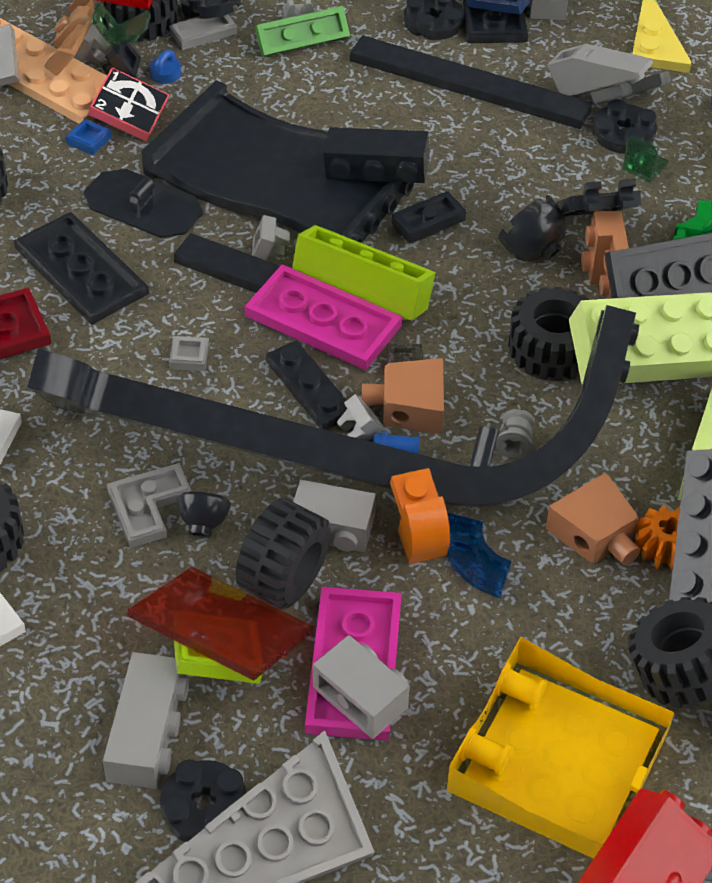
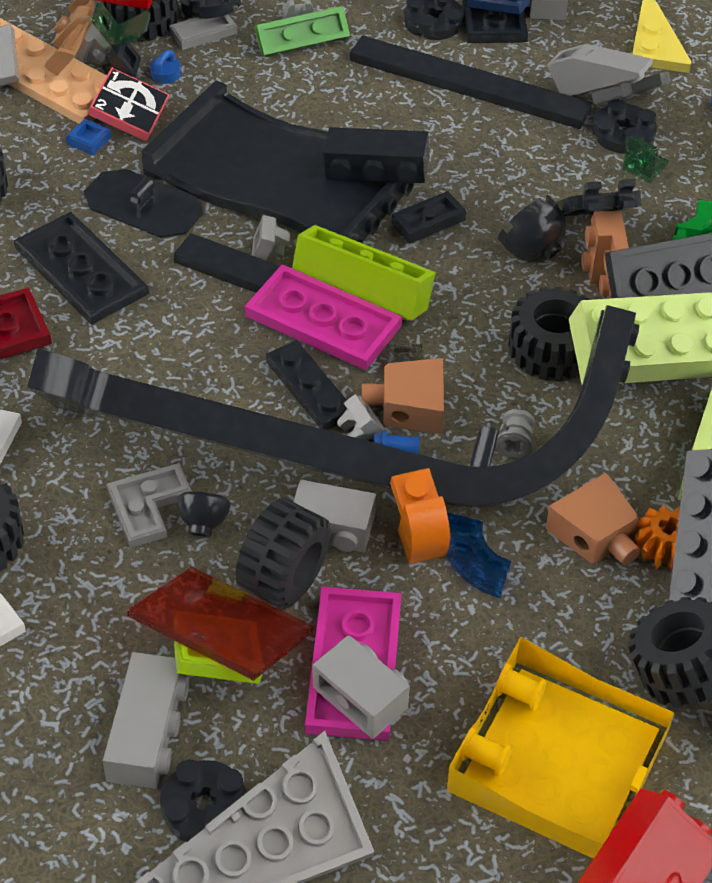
light grey tile [169,336,209,371] -> none

